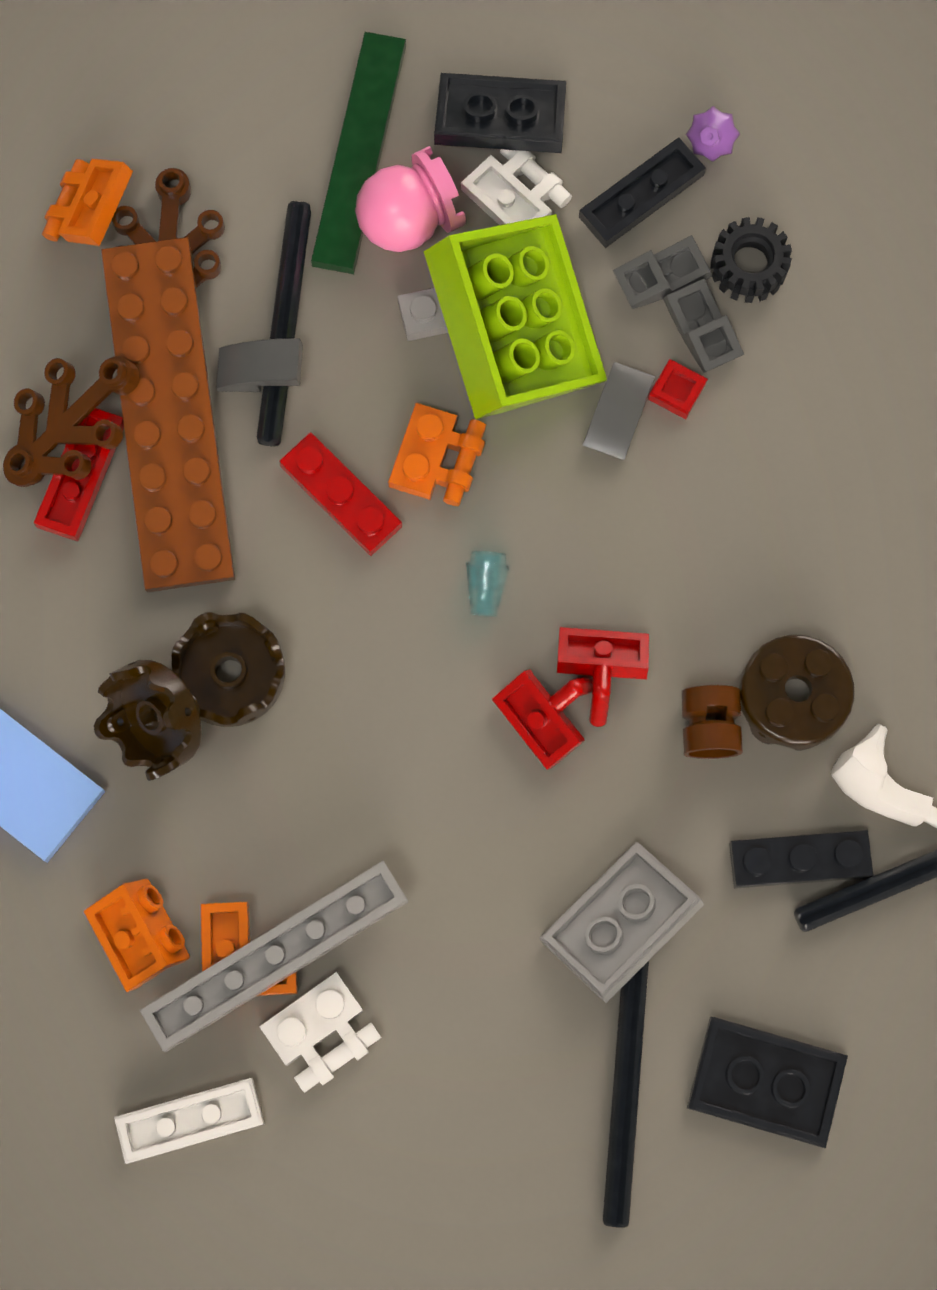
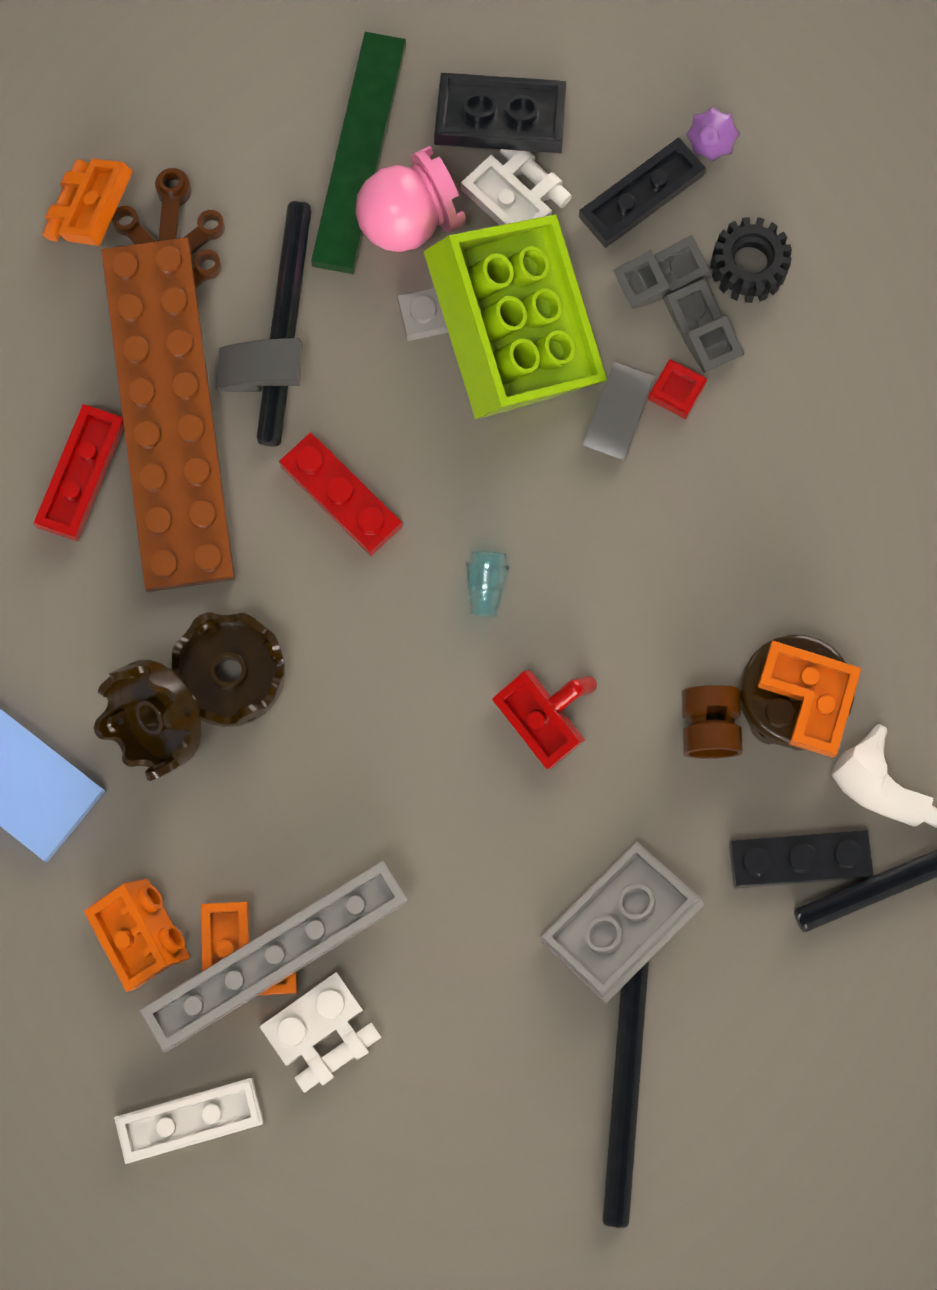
reddish brown plant [3,356,140,487] -> none
orange plate [388,403,486,506] -> none
red plate [557,627,649,727] -> none
black tile [687,1016,848,1148] -> none
none -> orange plate [758,640,862,758]

